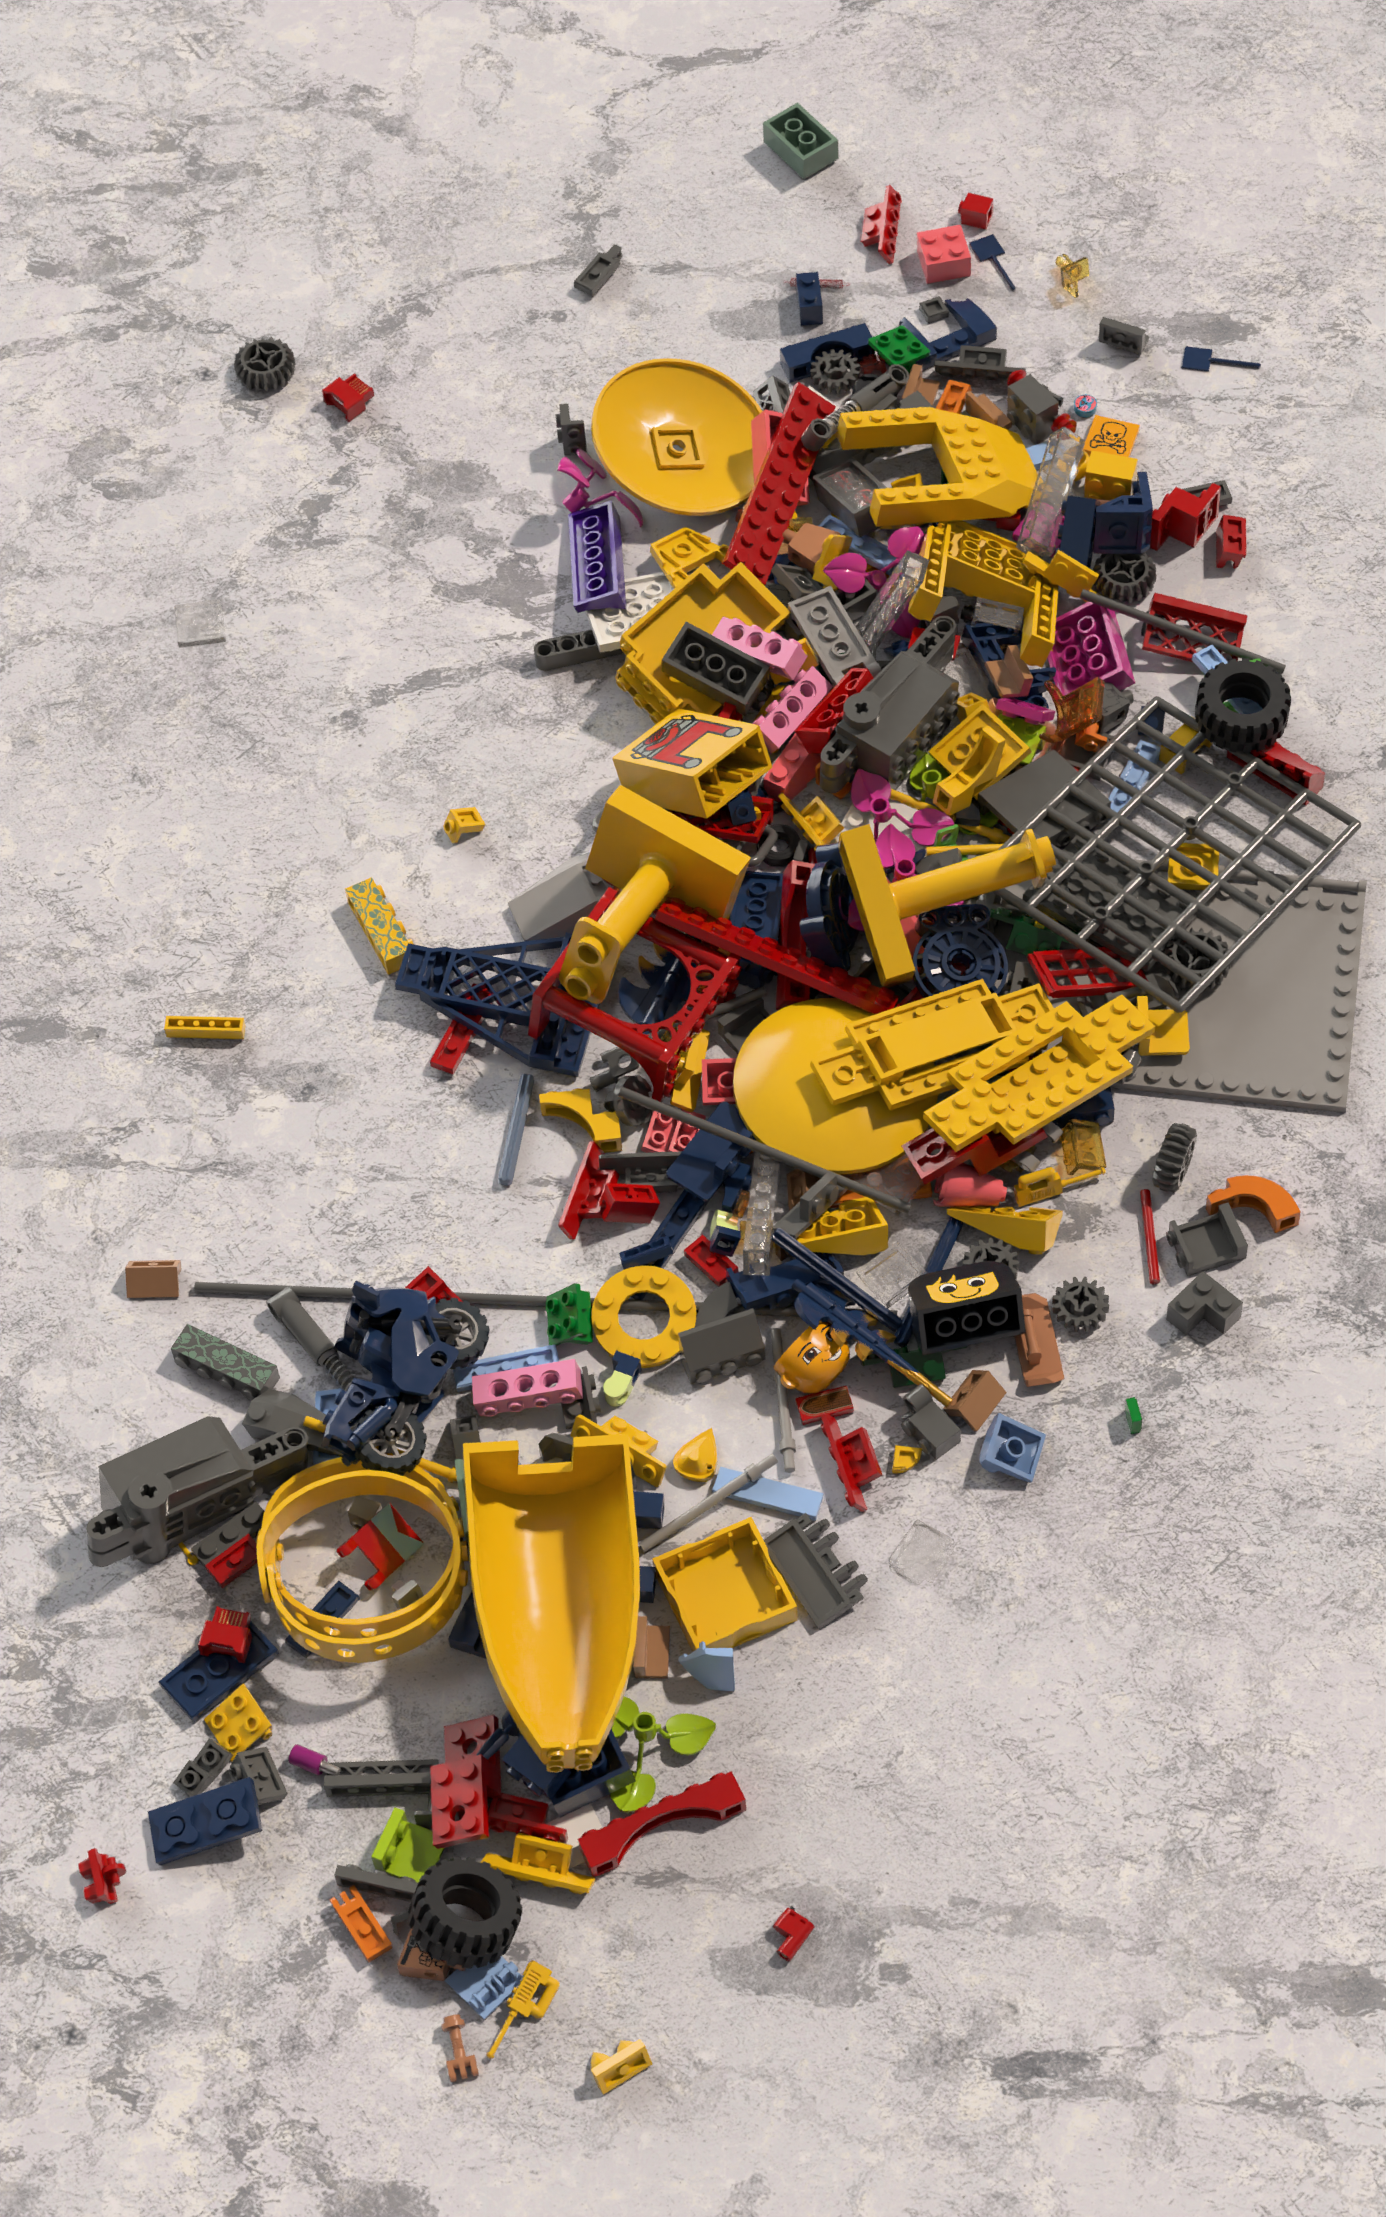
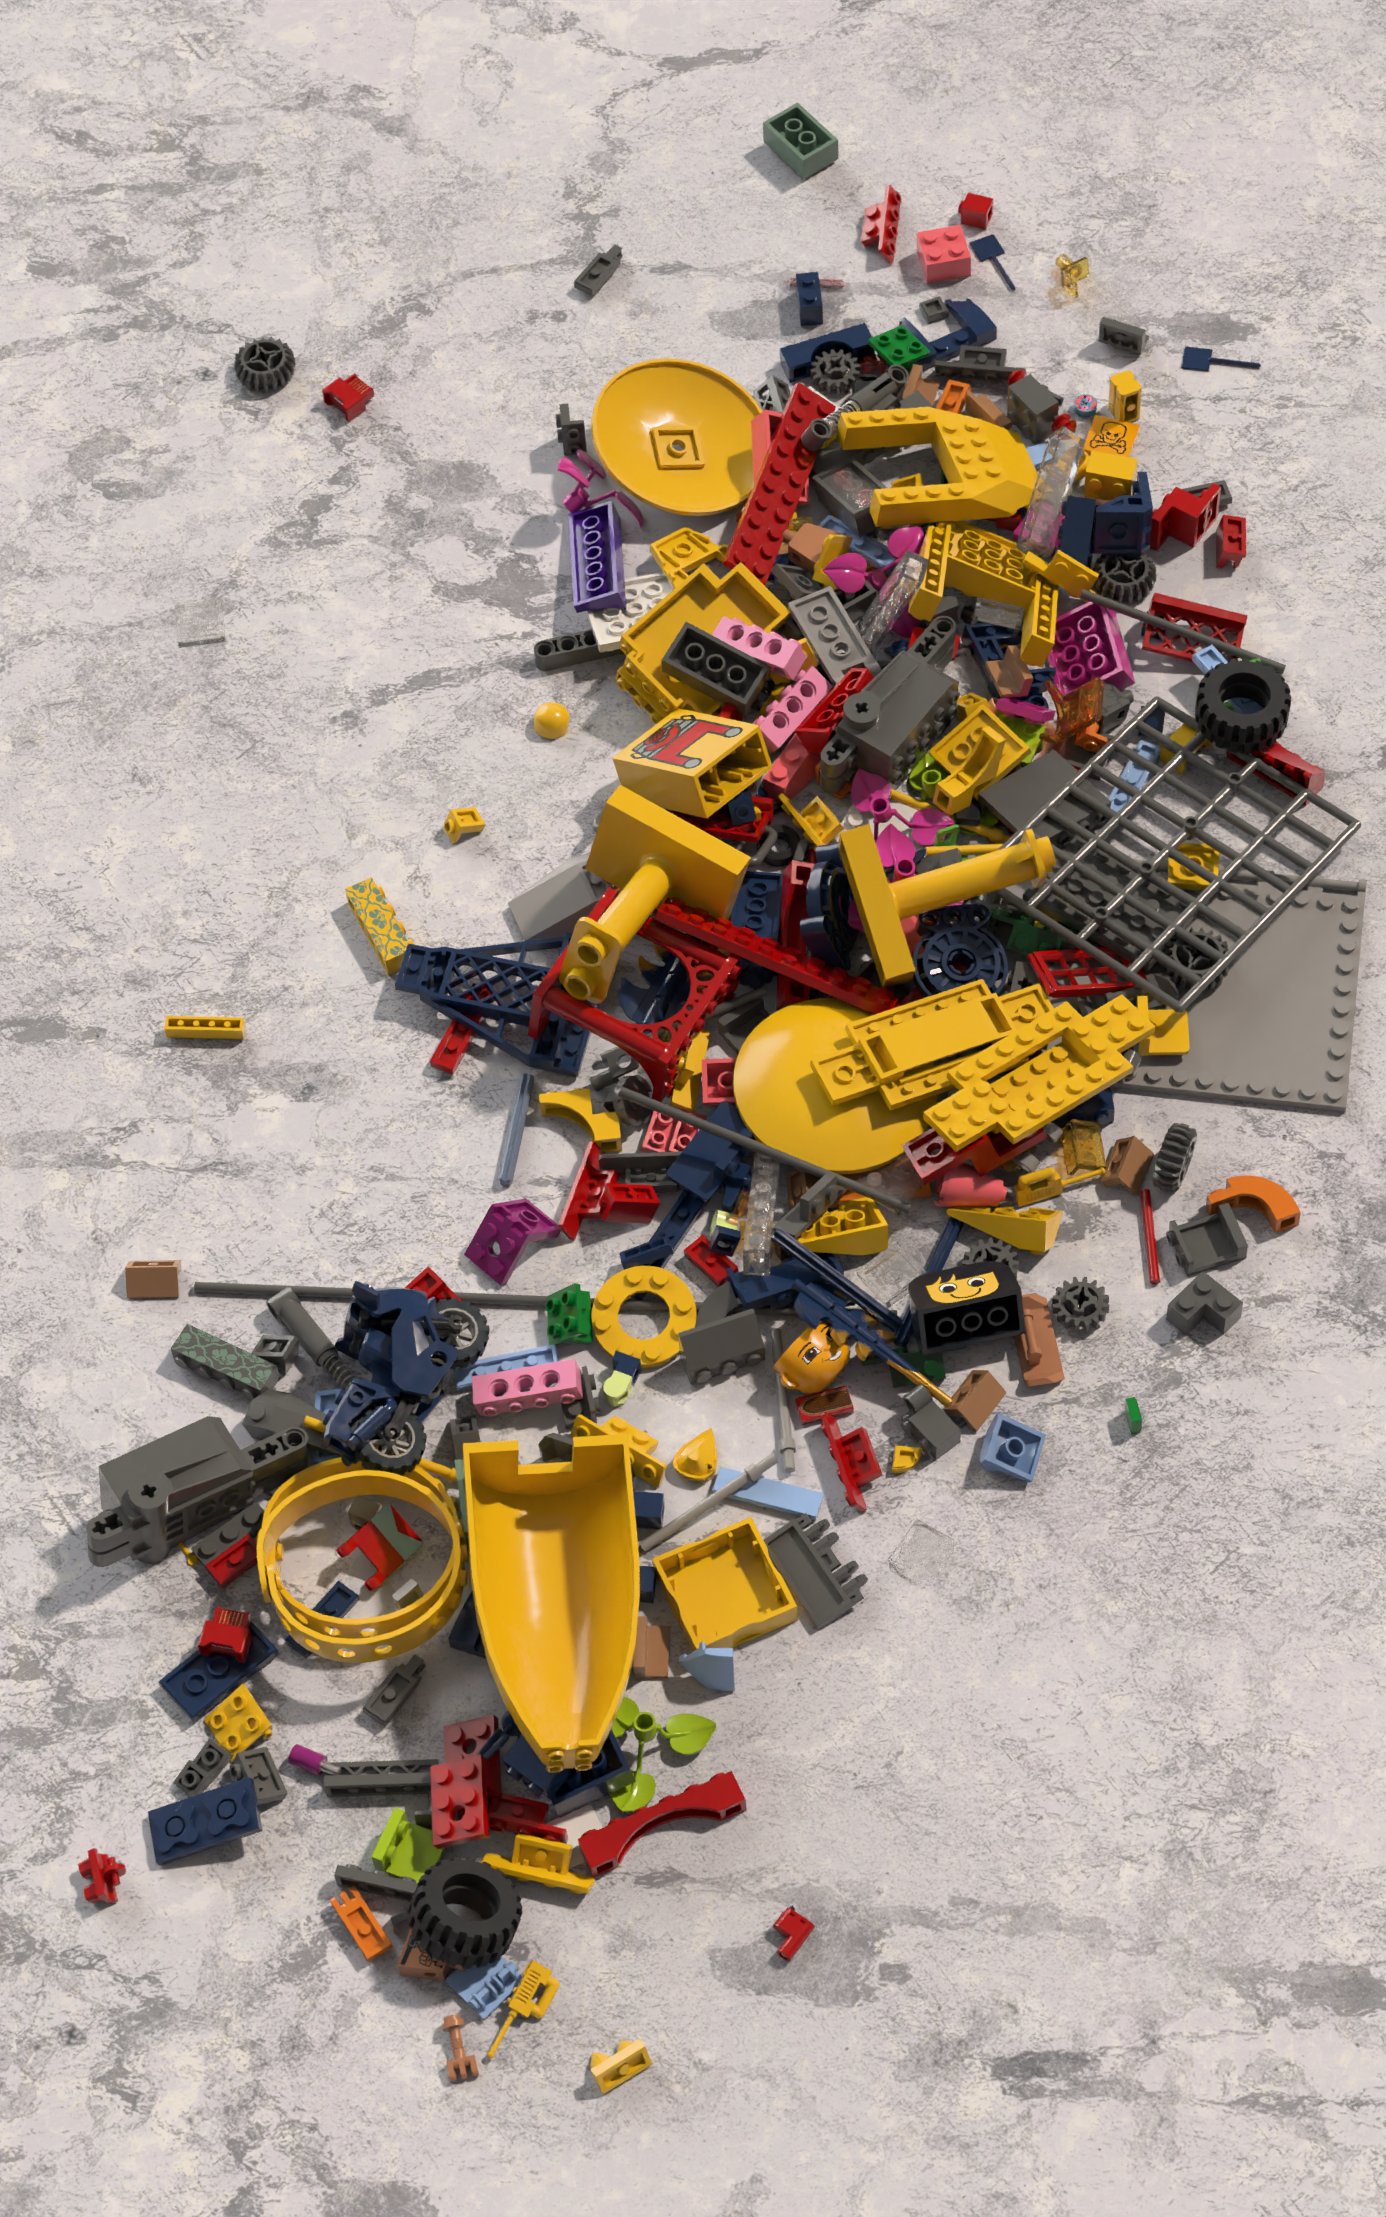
none -> dark grey slope [251,1335,299,1374]
none -> dark grey hinge [362,1654,426,1727]
none -> magenta bracket [464,1198,562,1285]
none -> yellow hair [534,702,570,739]
none -> medium nougat panel [1100,1136,1154,1195]
none -> yellow brick [1108,370,1142,423]

